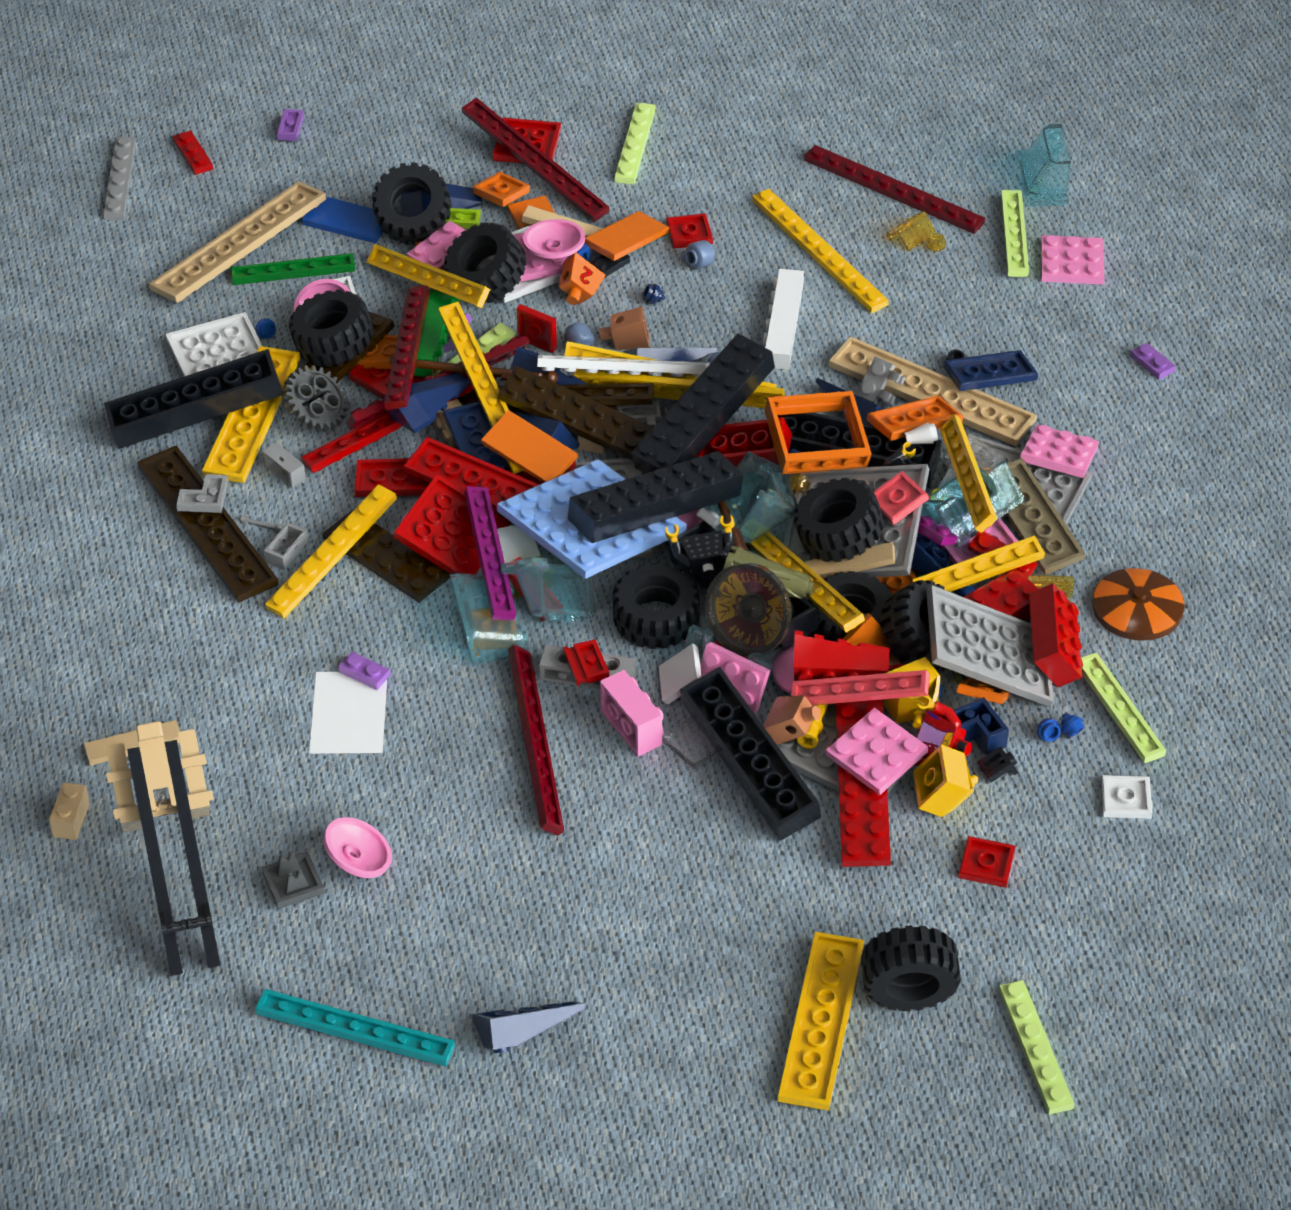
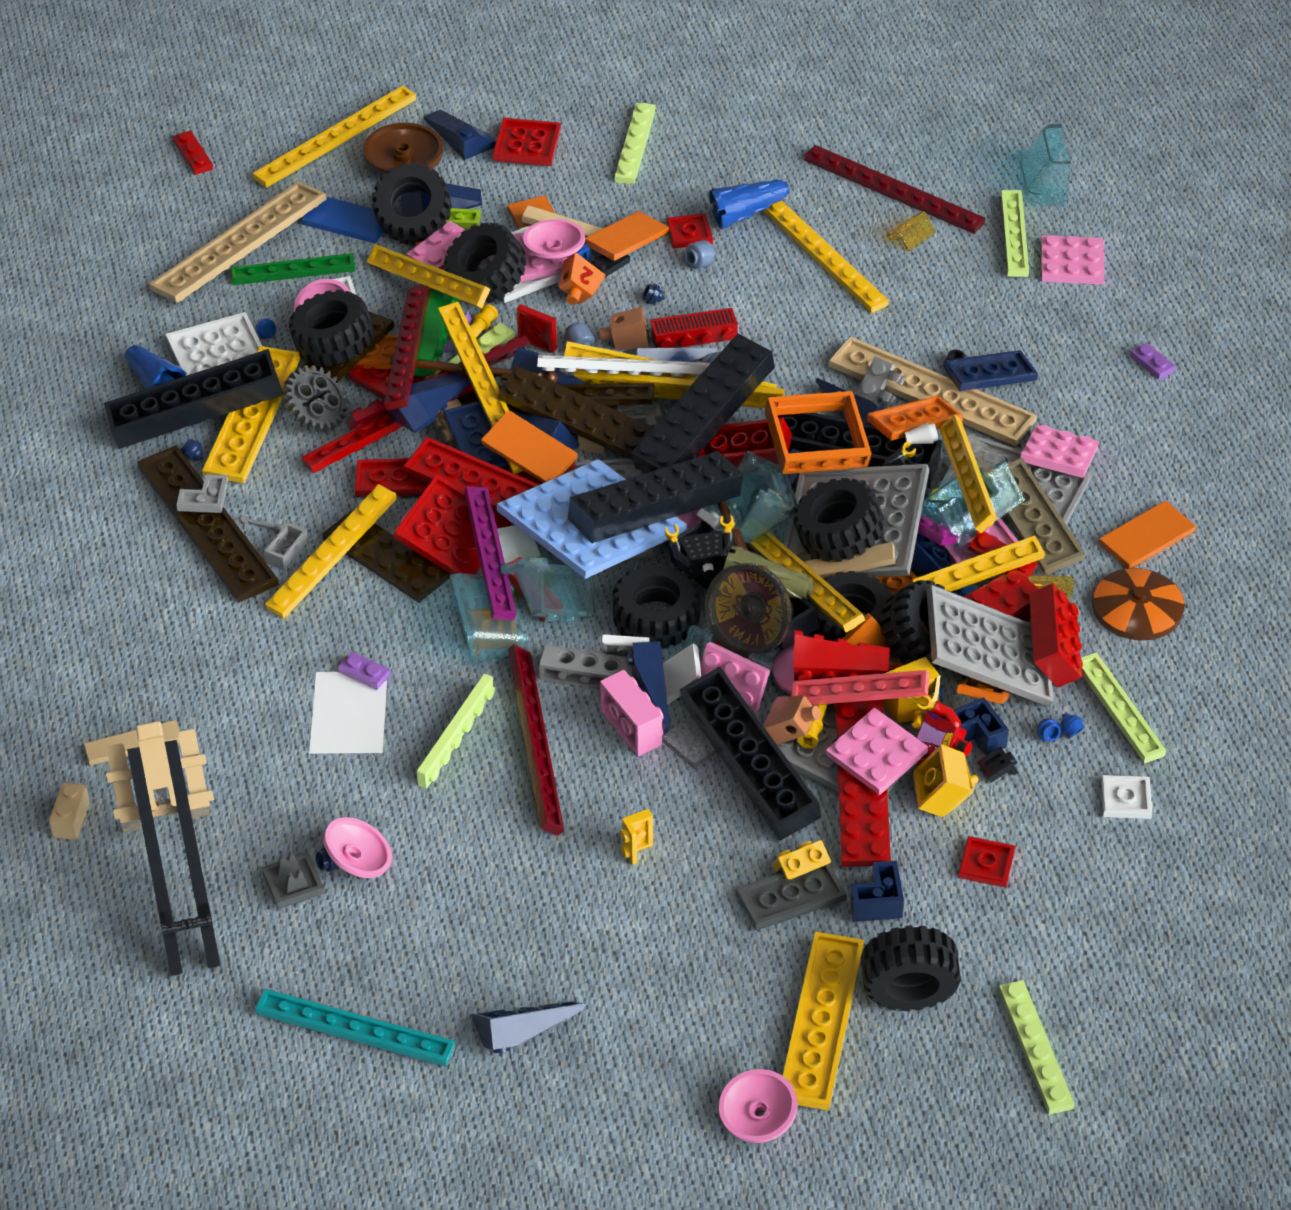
light grey plate [103,137,136,220] -> none
light grey piece [263,443,306,488] -> none
medium lavender plate [277,109,304,141] -> none
dark red plate [462,97,609,222] -> none
orange plate [473,172,530,207] -> none
red plate [563,639,609,686] -> none
white brick [763,269,804,370] -> none
clear yellow plate [789,473,810,492] -> none
coral tile [874,471,929,525] -> none
clear yellow plate [926,233,946,251] -> none
none -> blue cone [125,345,187,389]
none -> dark blue plate [180,439,203,461]
none -> yellow plate [253,85,416,188]
none -> dark blue plate [316,848,337,872]
none -> reddish brown dish [363,123,443,175]
none -> yellowish green plate [417,674,495,789]
none -> dark blue wedge [424,110,496,160]
none -> yellow pin [470,304,498,338]
none -> white tile [602,635,650,657]
none -> yellow bracket [620,809,653,865]
none -> dark blue wedge [627,642,670,736]
none -> red brick [650,308,738,348]
none -> blue cone [708,179,790,230]
none -> bright pink dish [719,1069,797,1143]
none -> dark grey plate [736,864,847,930]
none -> yellow bracket [771,840,831,880]
none -> dark blue brick [850,861,904,922]
none -> orange tile [1099,500,1196,569]

